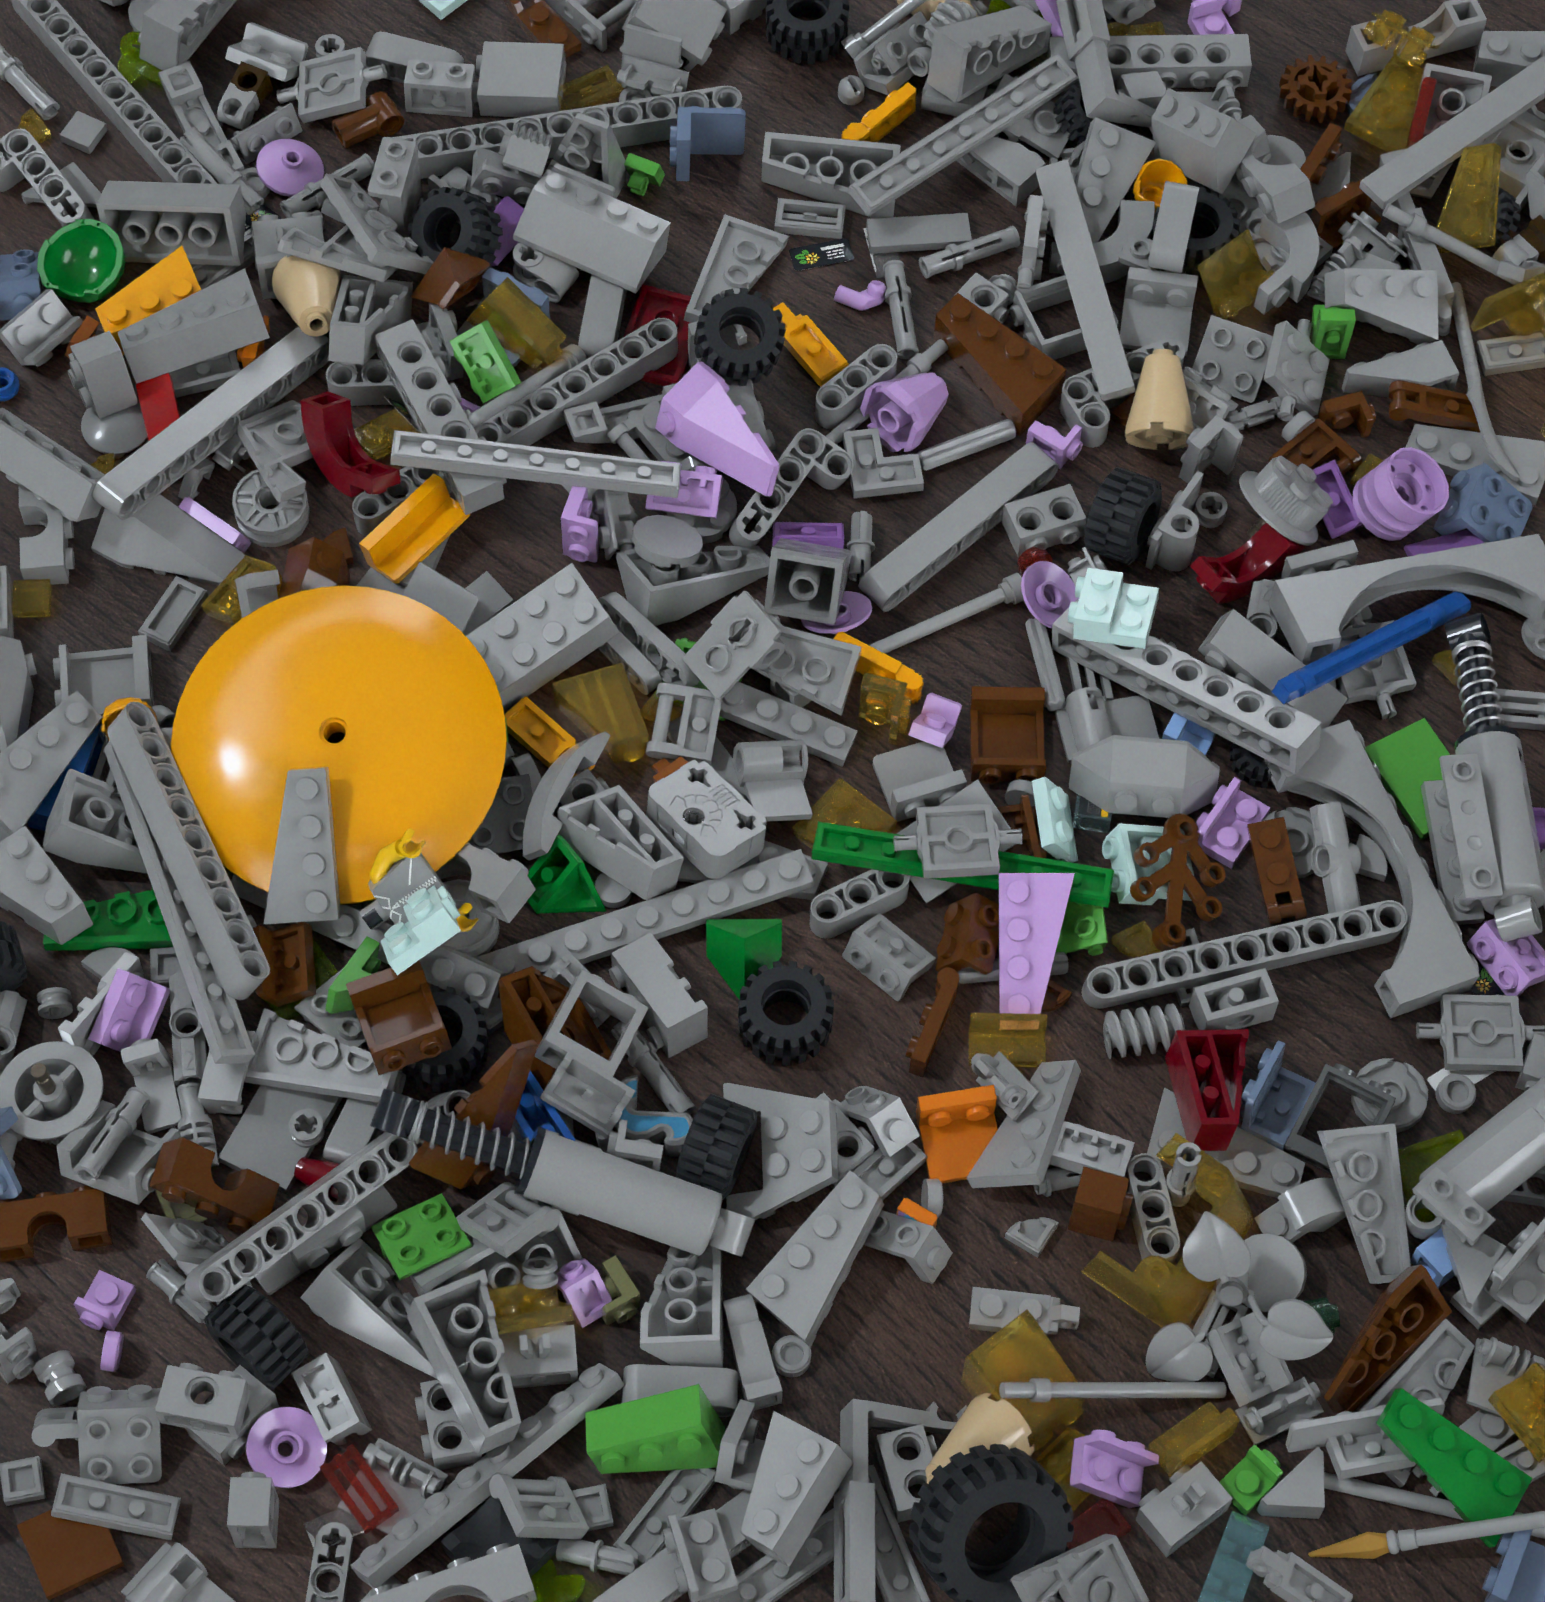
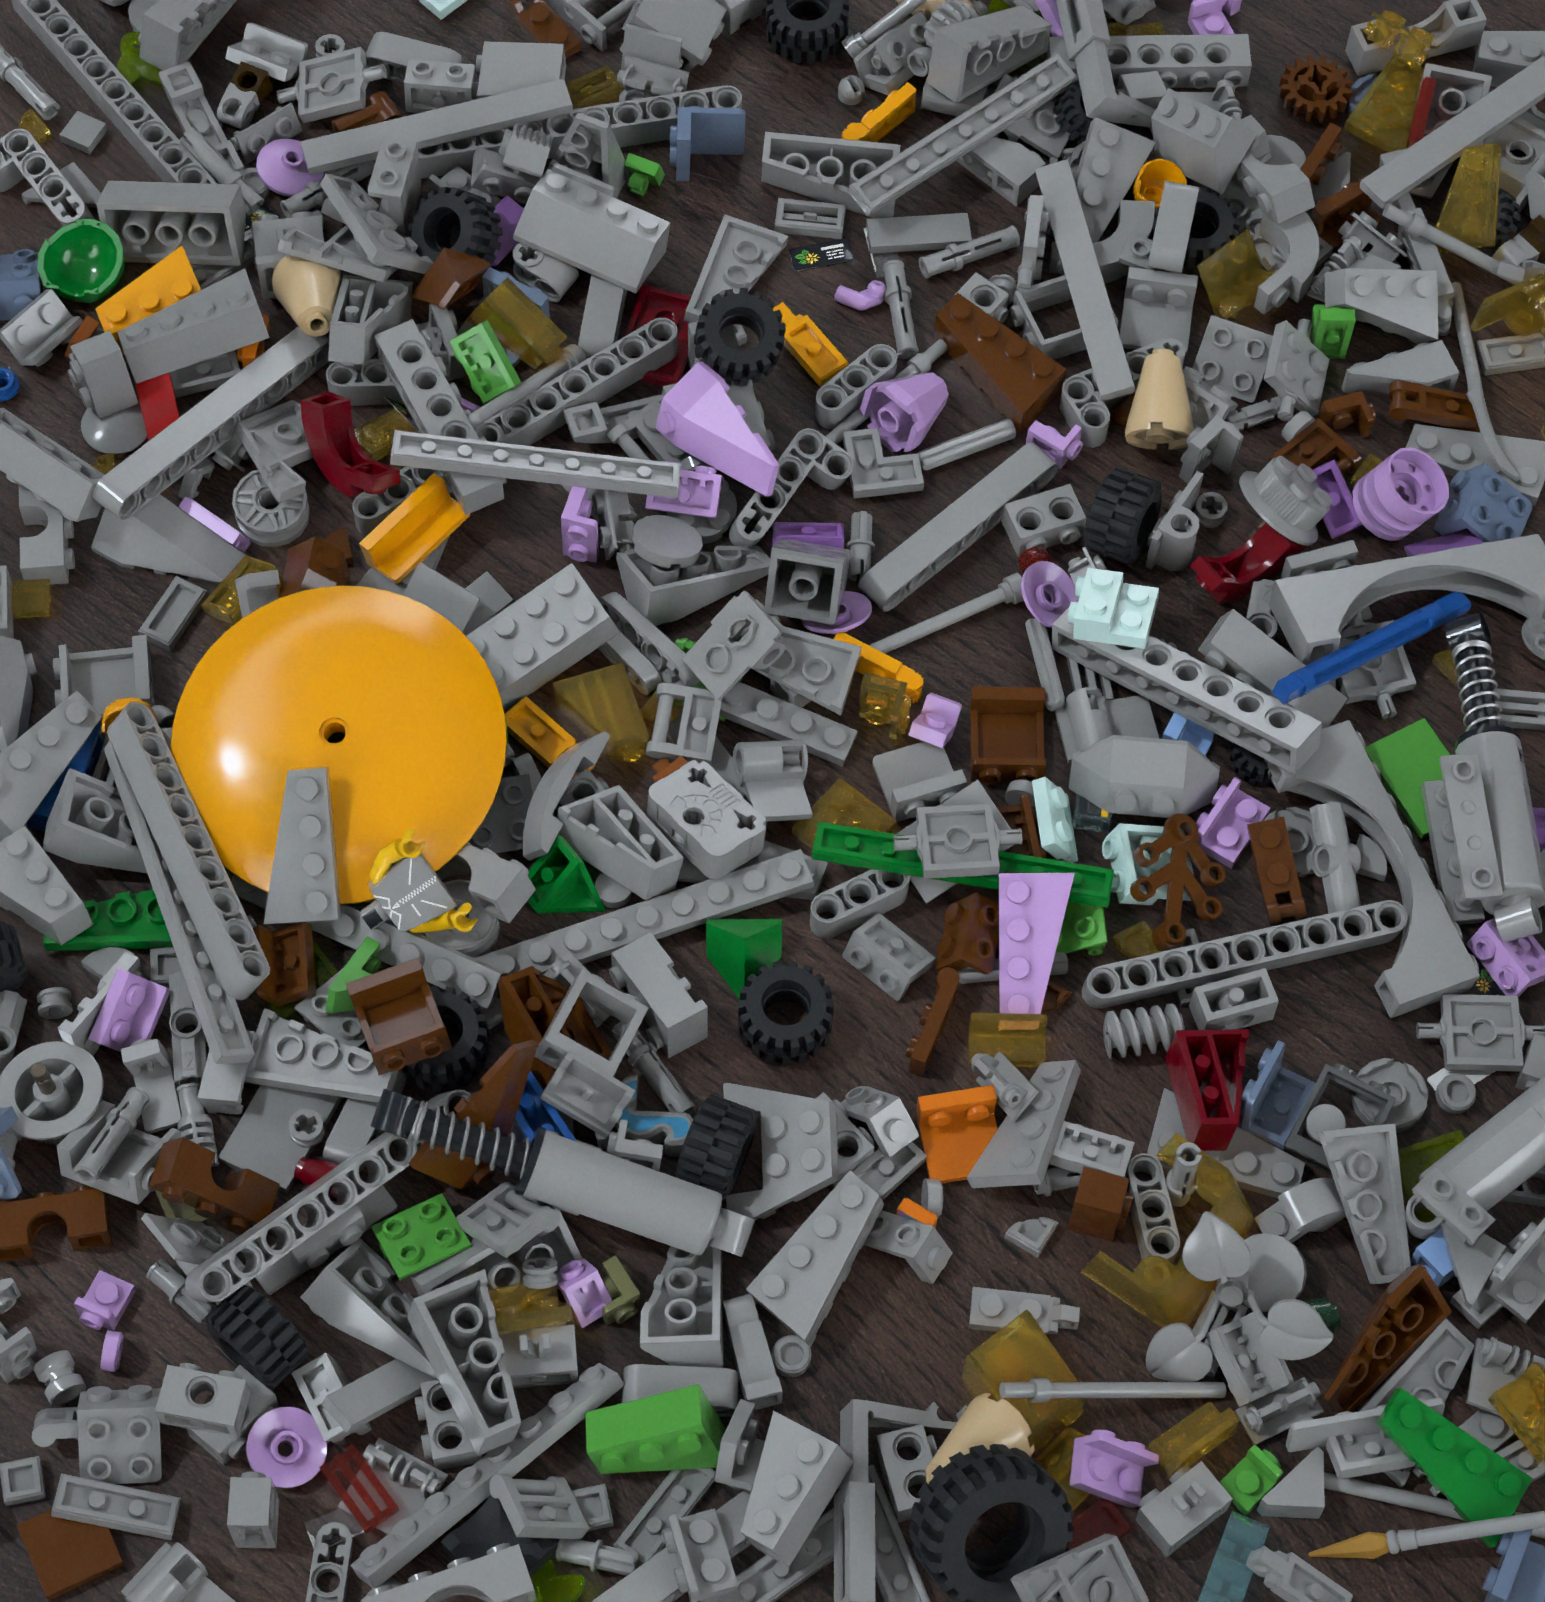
light aqua plate [381,885,461,975] -> none
none -> light grey tile [300,78,573,175]
none -> light grey tile [322,1359,436,1434]
none -> light grey tile [1306,1104,1346,1144]

